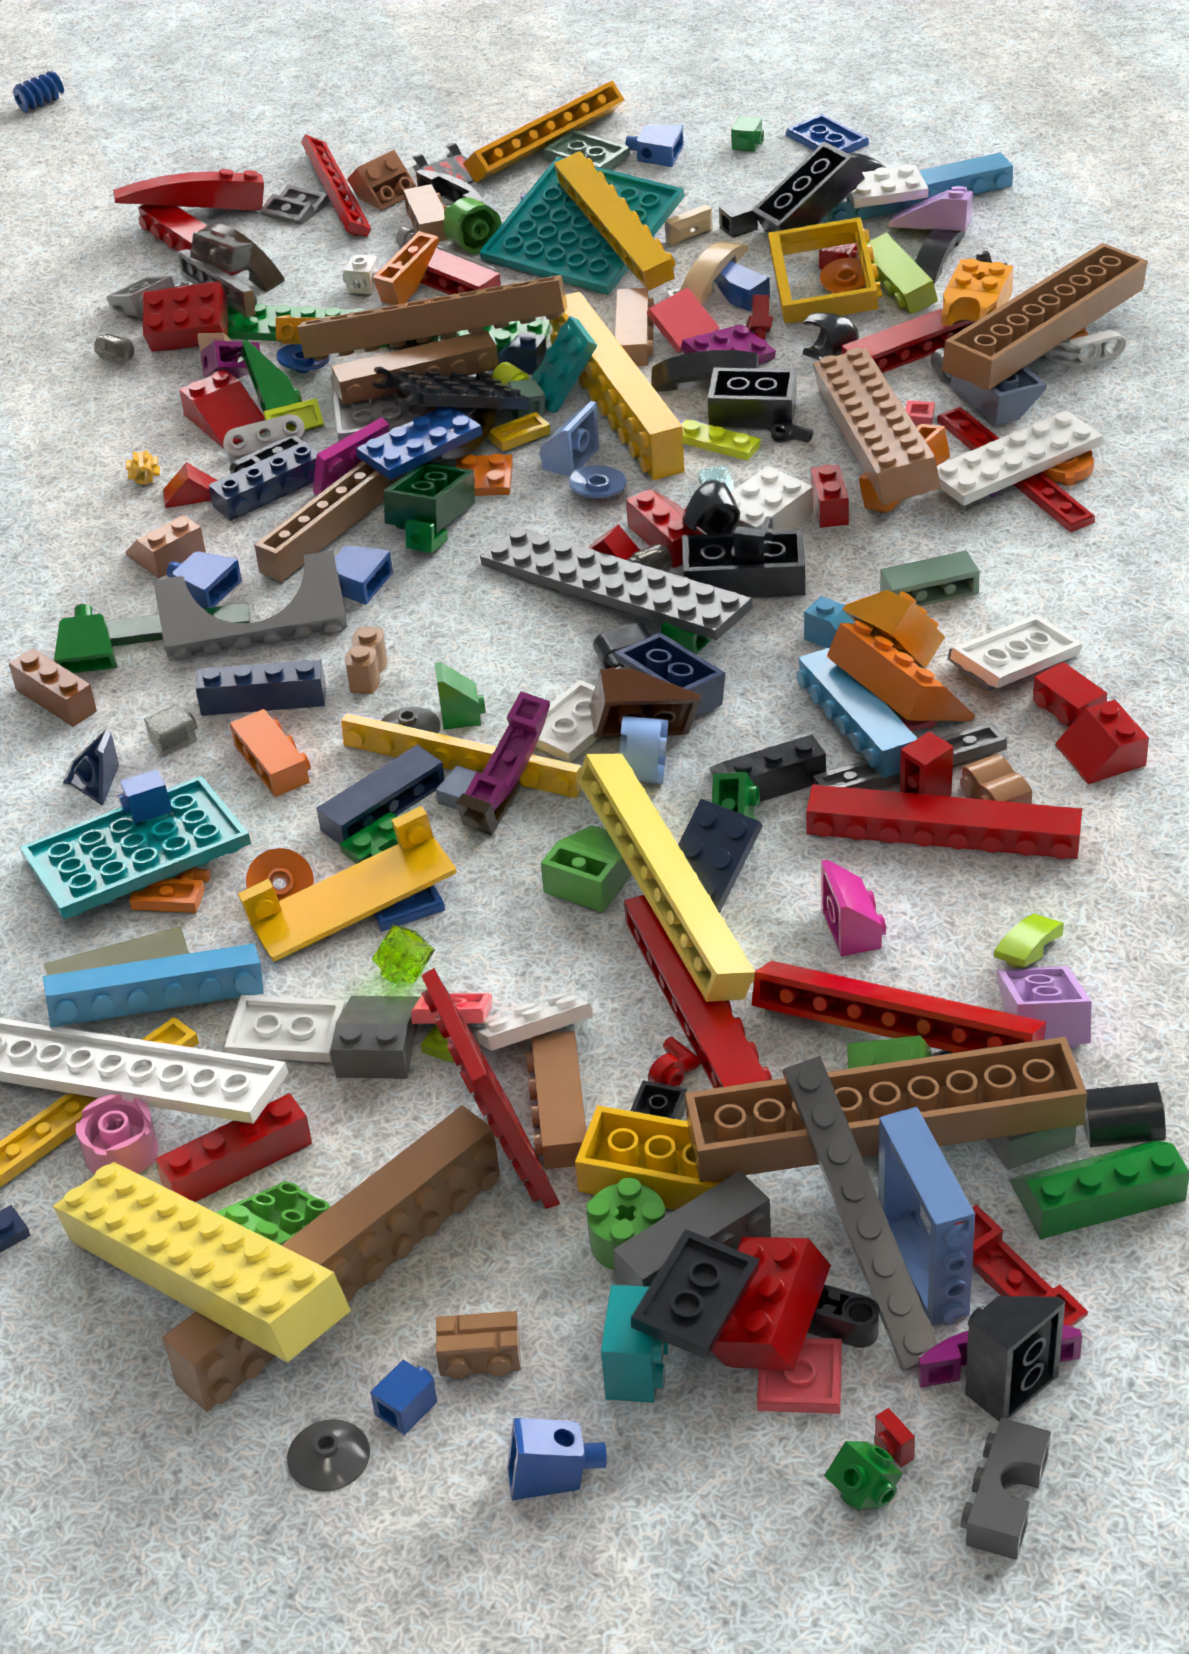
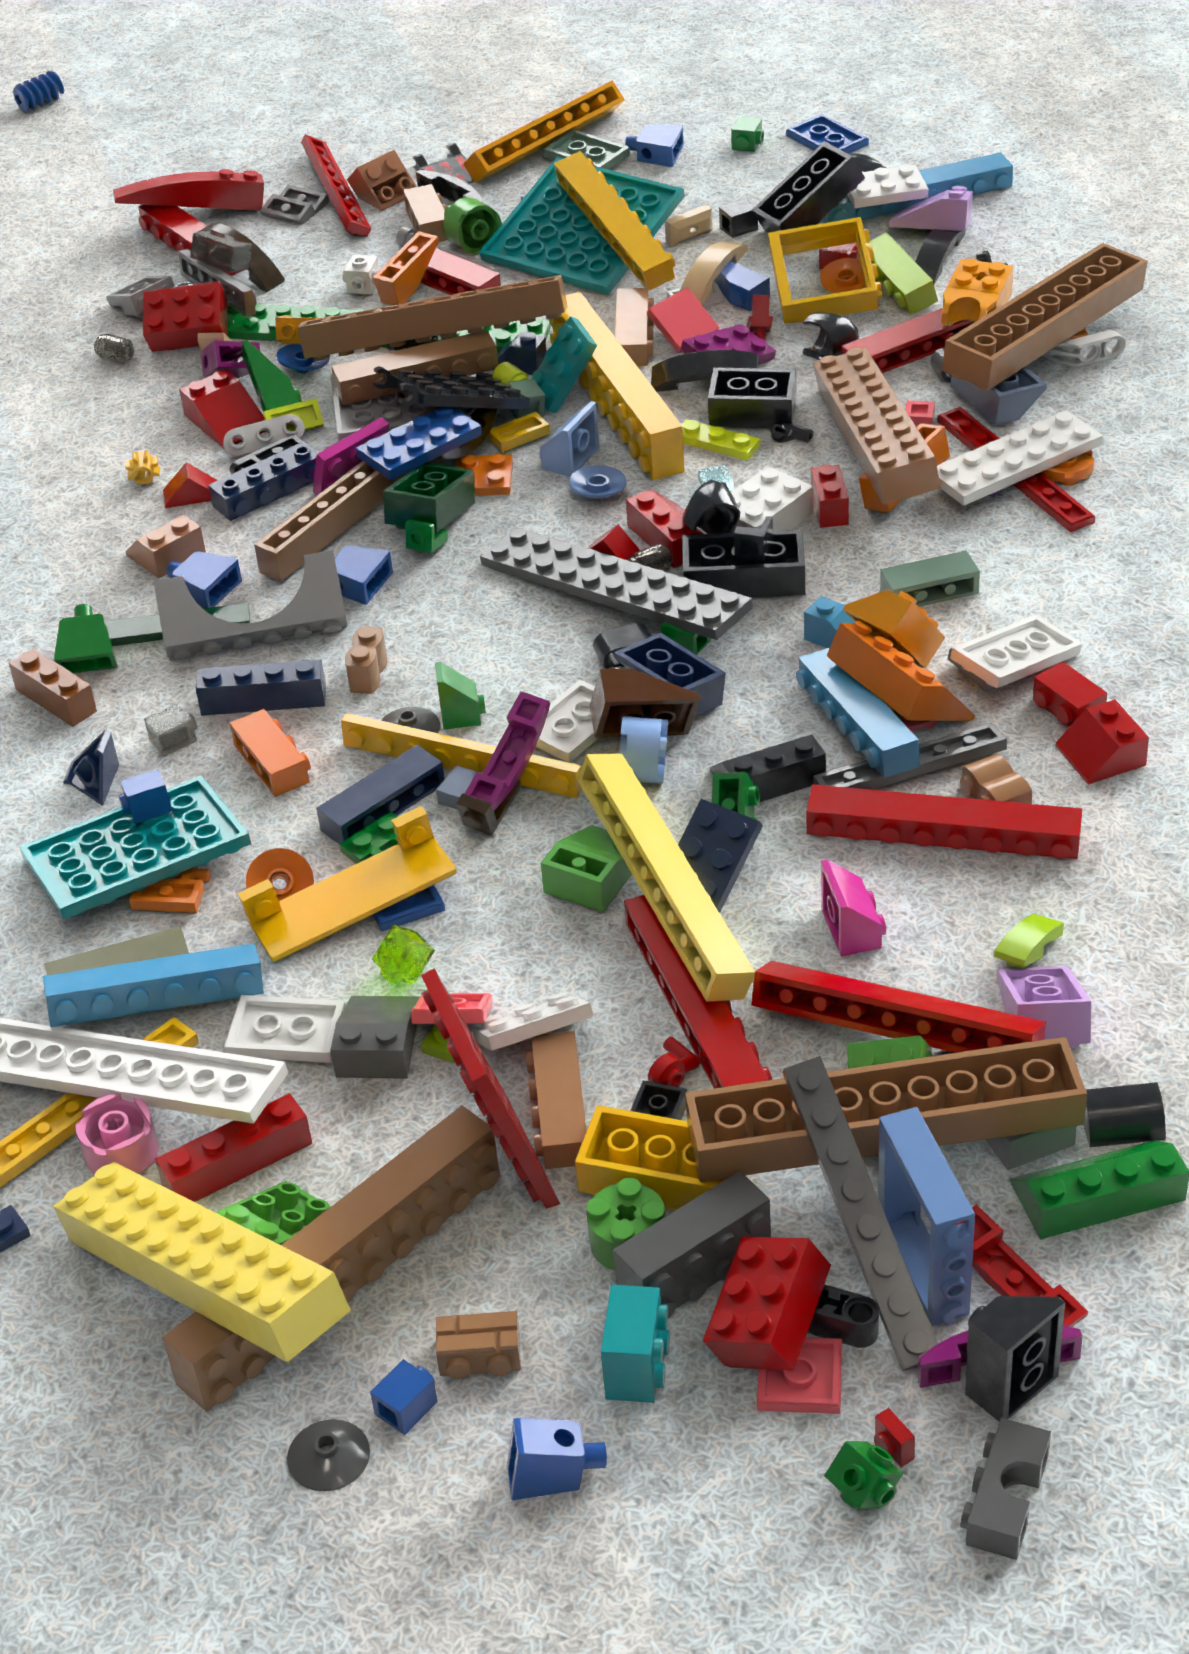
black plate [631,1229,760,1359] -> none
red brick [900,731,953,797] -> none

